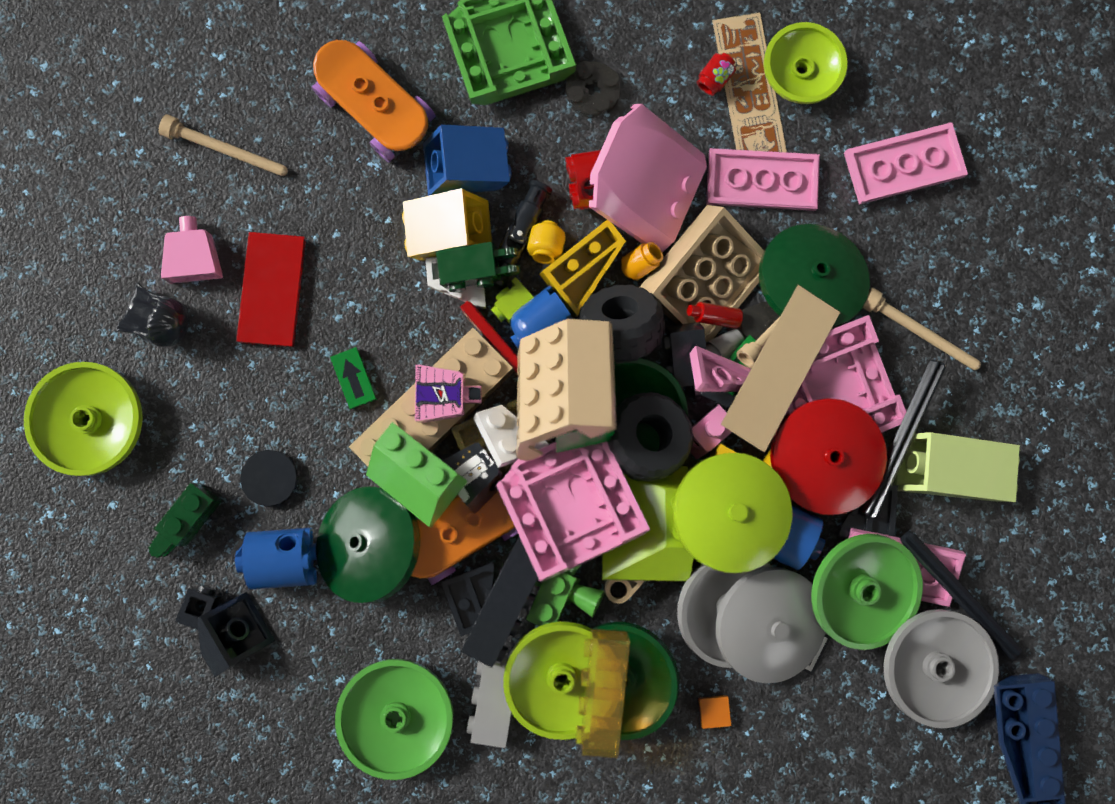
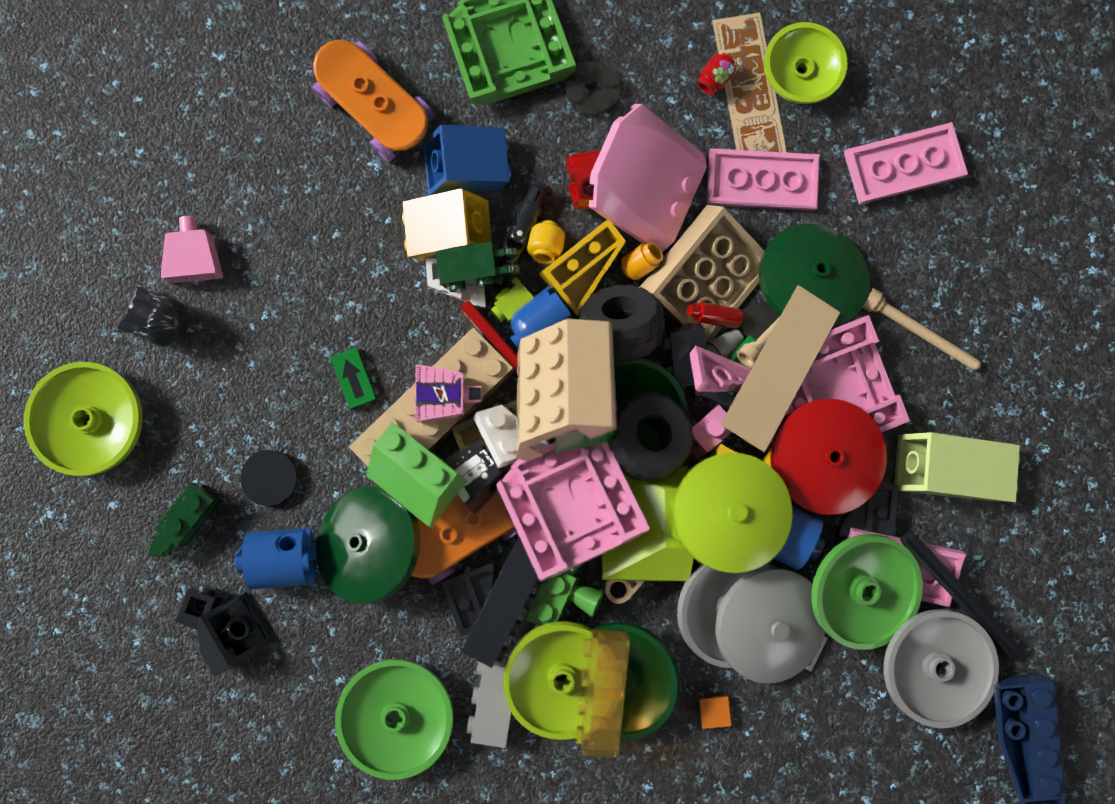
tan piece [159,114,288,176] -> none
red tile [236,232,306,348] -> none
black axle [862,360,946,519] -> none

